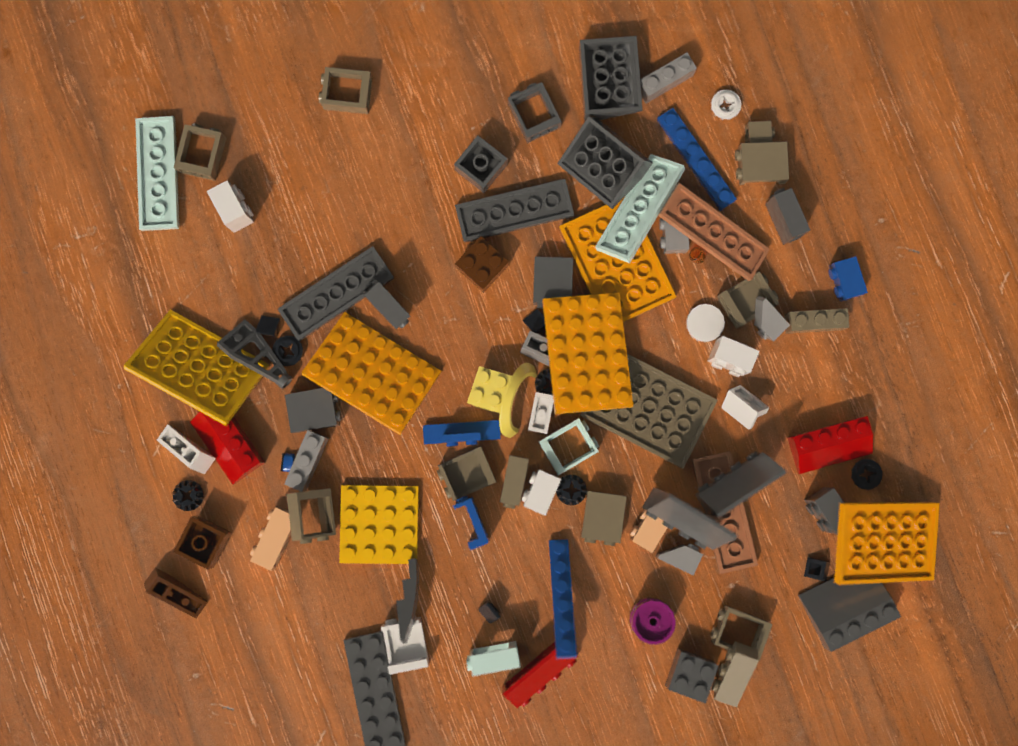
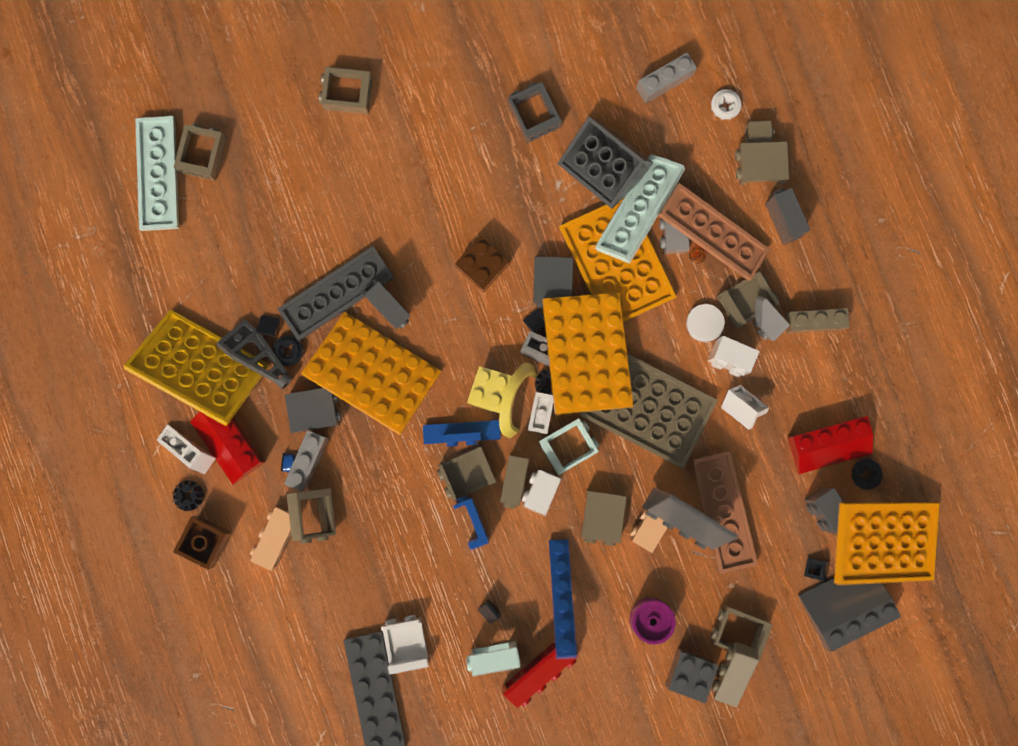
reddish brown slope [144,567,208,618] -> none
white brick [207,181,254,233] -> none
yellow plate [339,485,419,564] -> none
dark grey slope [396,558,419,644] -> none
dark grey brick [454,135,508,193] -> none
dark grey plate [455,179,574,243] -> none
black gear [556,475,587,506] -> none
dark grey slope [579,36,643,121] -> none
light grey slope [655,543,703,575] -> none
blue plate [657,108,737,211] -> none
dark grey slope [695,451,787,517] -> none
blue brick [828,256,868,302] -> none

